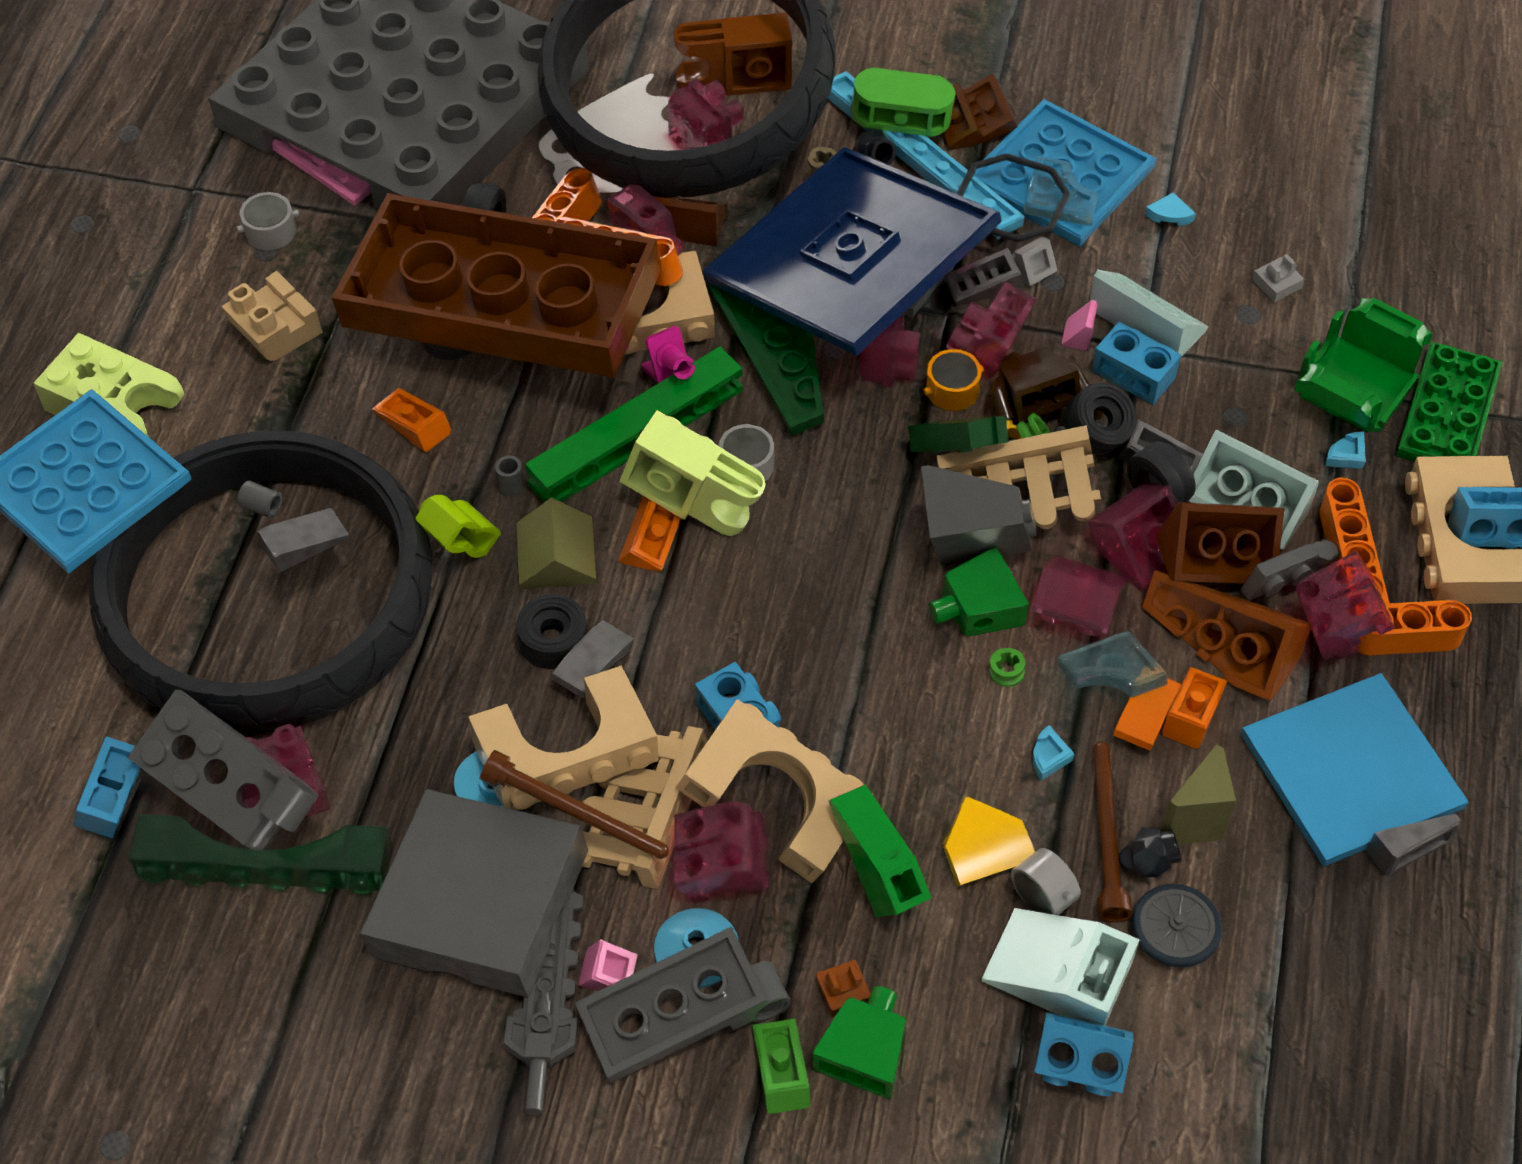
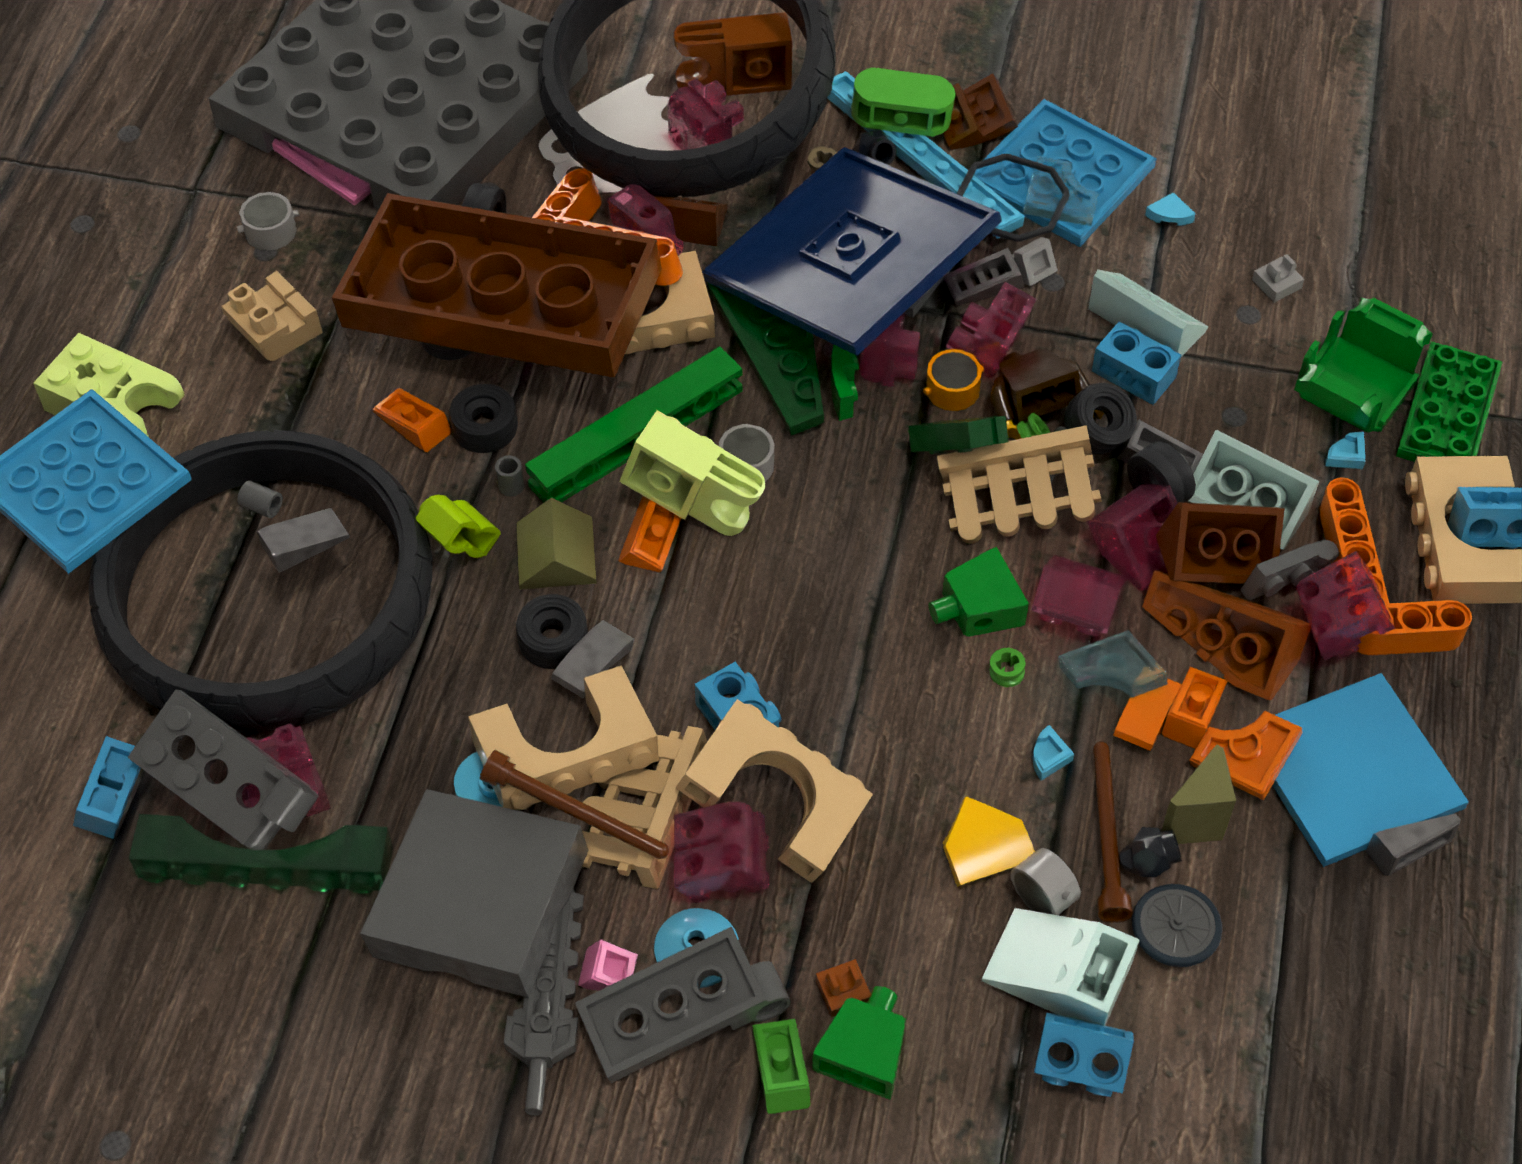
dark pink bracket [641,326,695,383] -> none
green slope [828,784,932,918] -> none
dark grey slope [921,465,1037,565] -> none
bright pink slope [1061,300,1098,351] -> none
none -> black tyre [449,384,518,453]
none -> green slope [831,345,859,421]
none -> orange tile [1190,711,1302,800]

